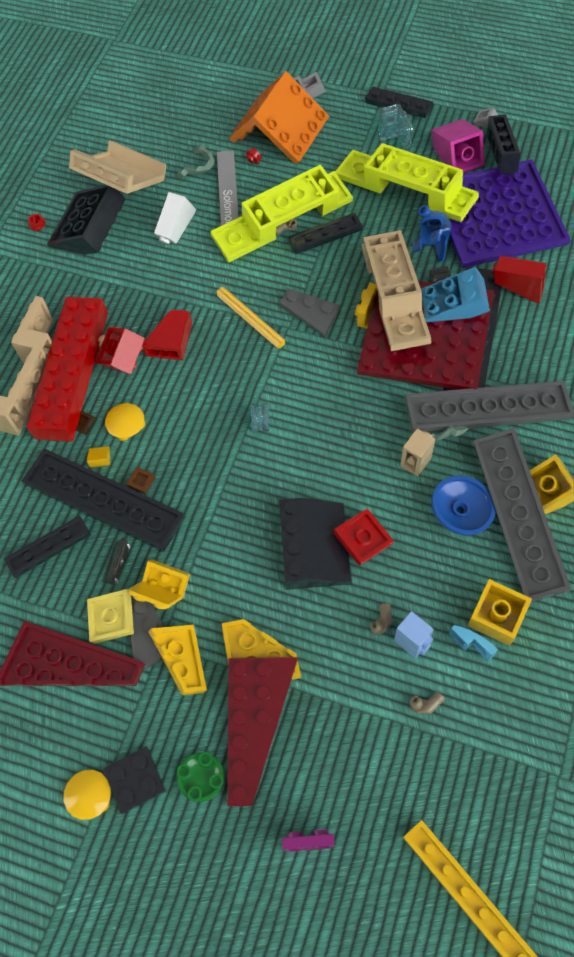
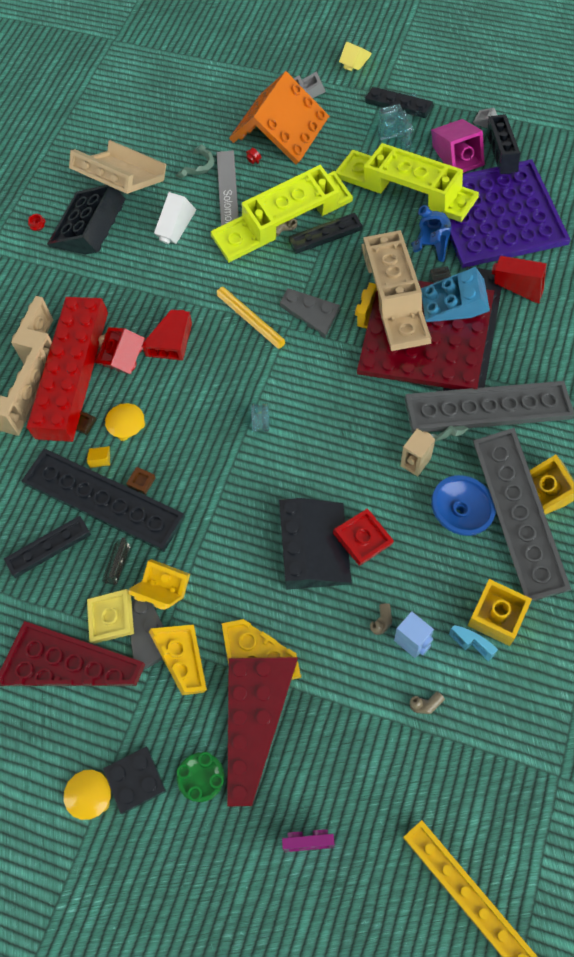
none -> light yellow slope [339,42,372,71]

